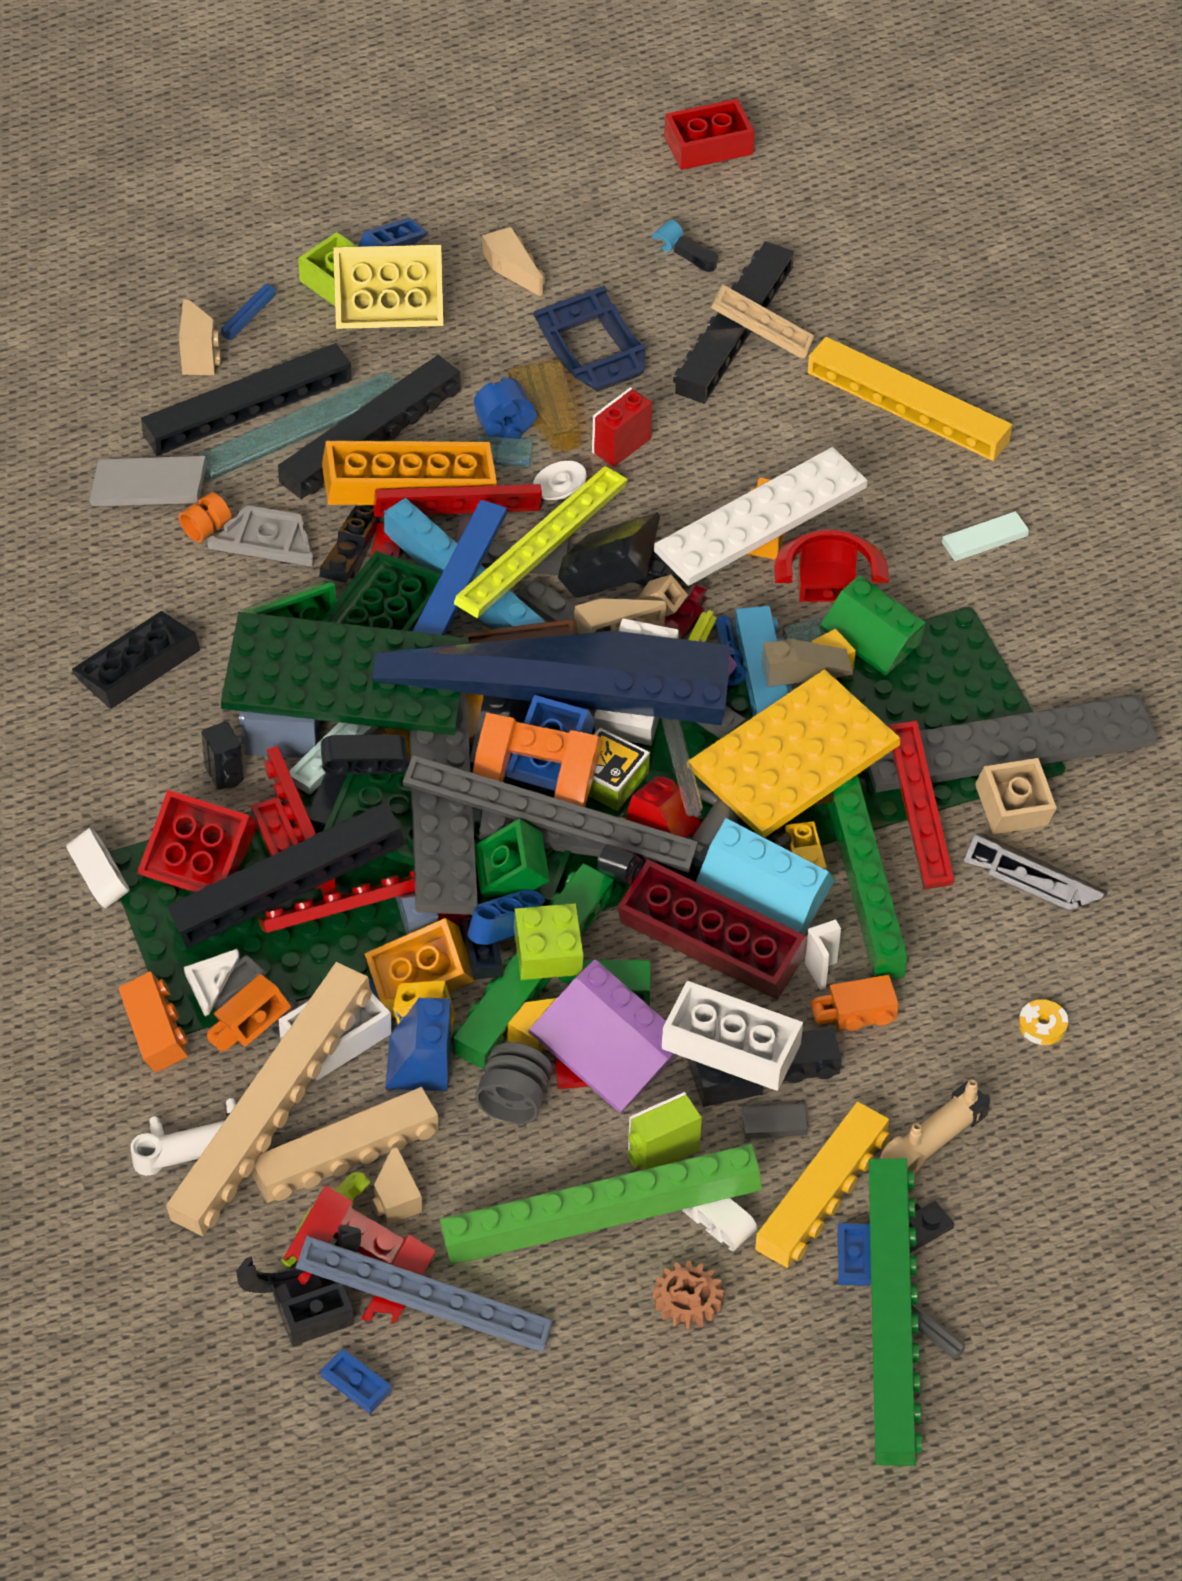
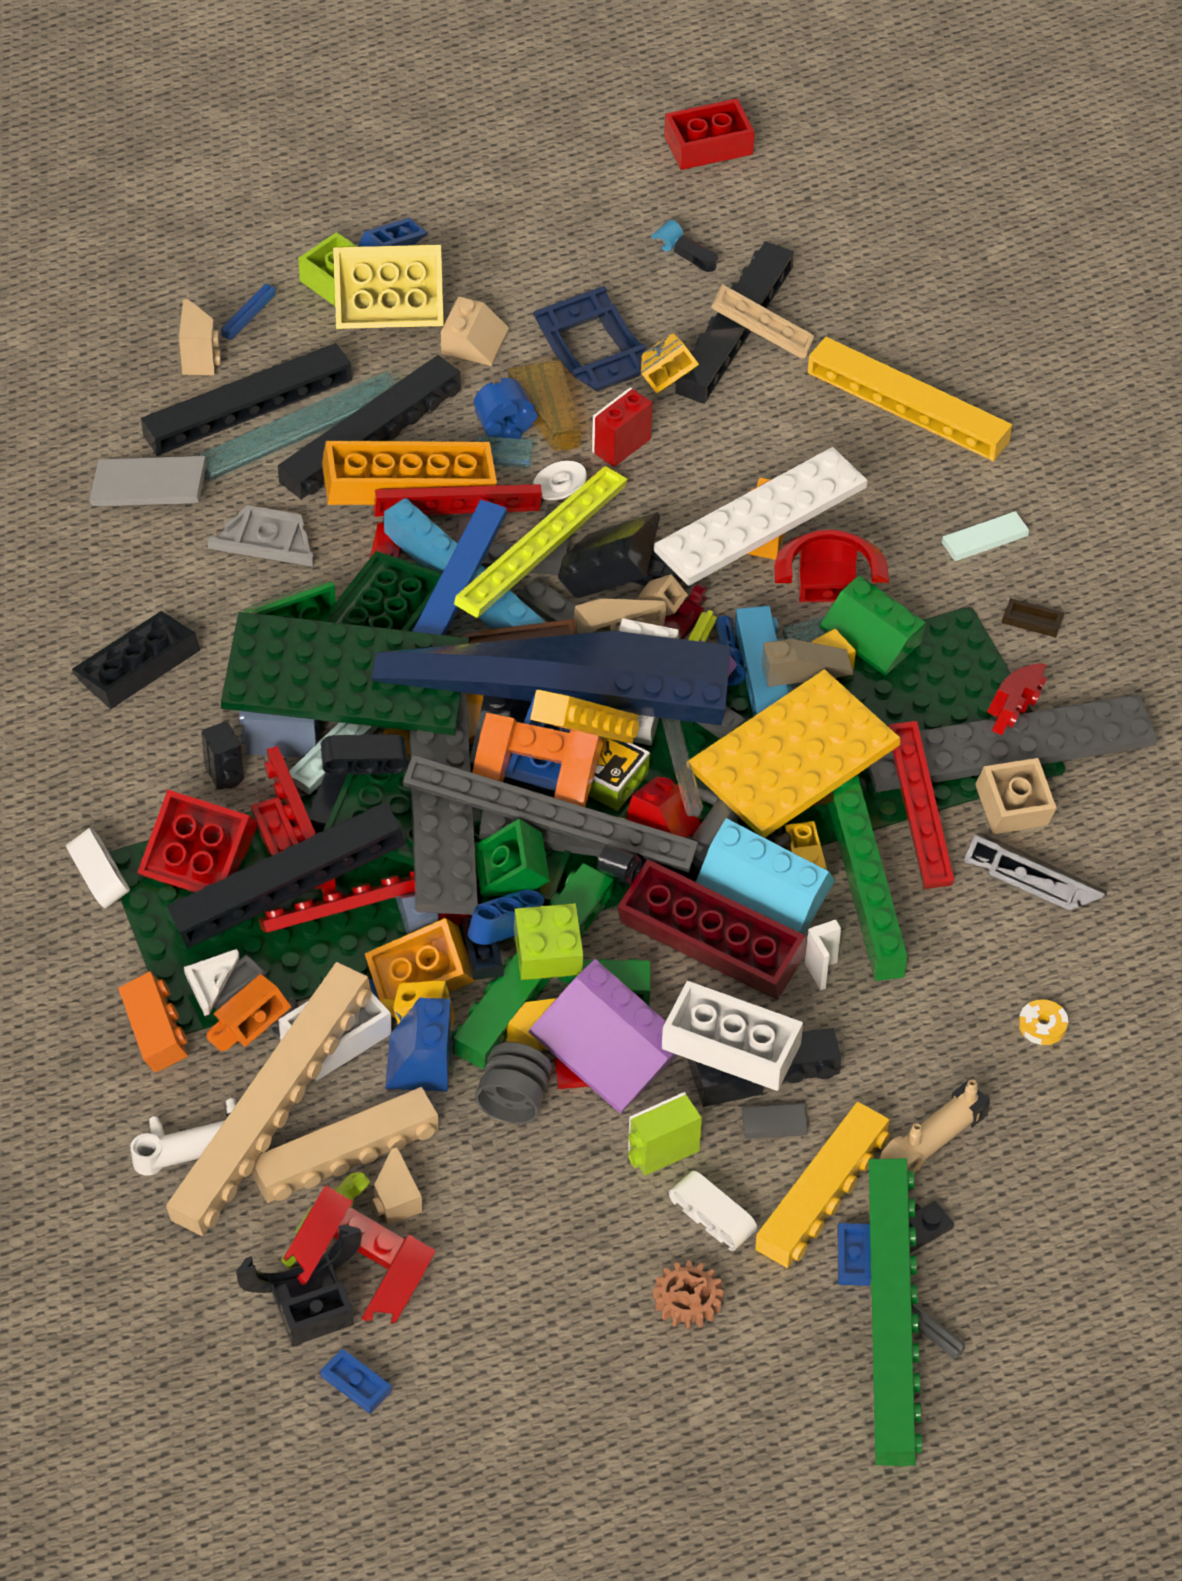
orange wheel [178,492,232,543] -> none
sand blue tile [296,1236,553,1351] -> none
black slope [319,505,381,583] -> none
bright green brick [440,1144,762,1264] -> none
tan slope [482,227,546,296] -> none
orange brick [810,975,899,1031] -> none
none -> tan slope [441,296,509,366]
none -> yellow brick [530,690,639,744]
none -> yellow torso [641,333,699,394]
none -> red slope [987,663,1047,735]
none -> dark brown tile [1002,598,1064,638]

